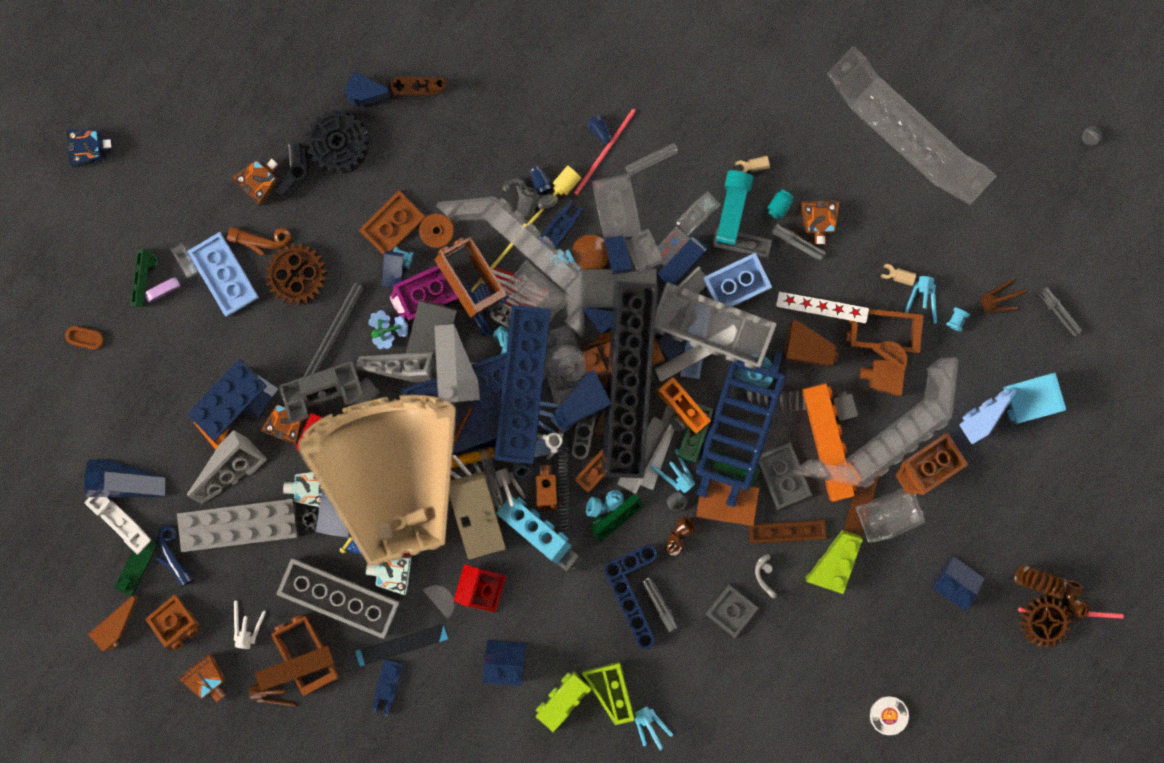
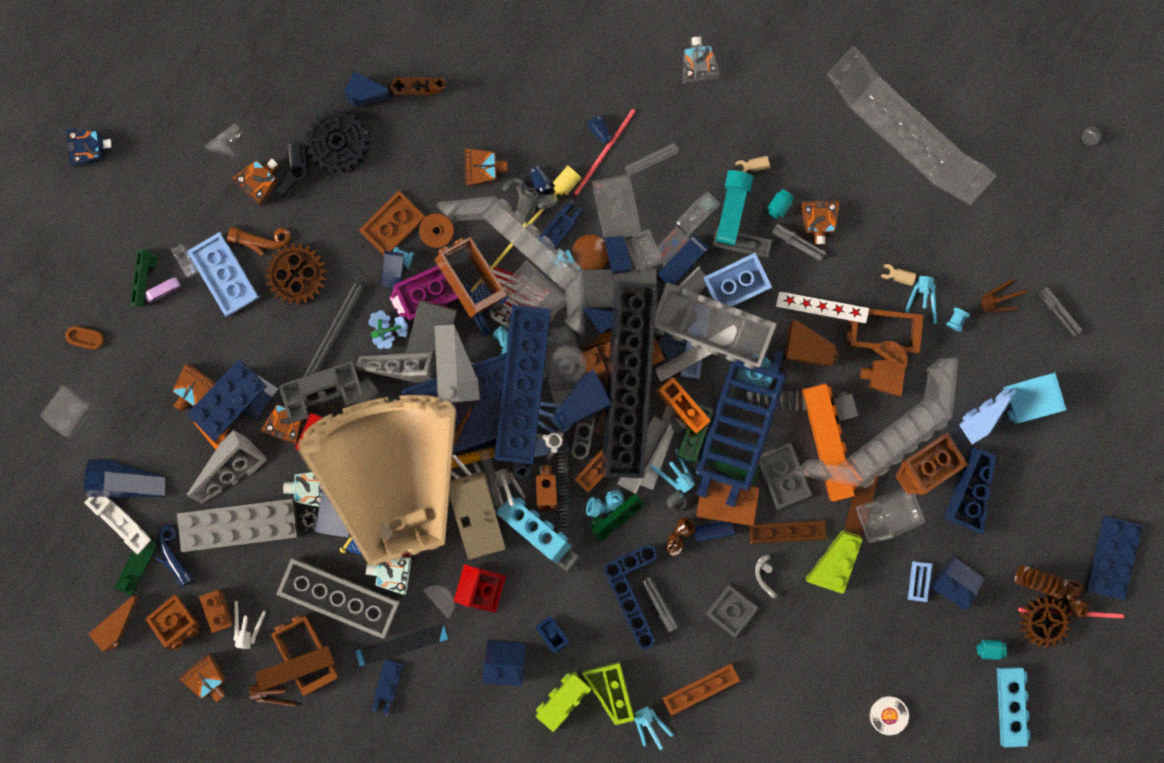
none -> clear slope [40,385,94,438]
none -> dark orange torso [173,364,216,412]
none -> dark orange brick [199,589,234,633]
none -> clear slope [205,123,242,155]
none -> dark orange torso [464,148,508,187]
none -> dark blue slope [535,616,570,655]
none -> dark orange gear [662,663,740,716]
none -> clear torso [682,37,720,83]
none -> dark blue slope [695,521,735,542]
none -> light blue tile [908,561,932,602]
none -> dark blue wedge [943,448,996,535]
none -> teal brick [977,640,1007,660]
none -> medium azure brick [997,667,1030,747]
none -> dark blue plate [1085,516,1143,601]

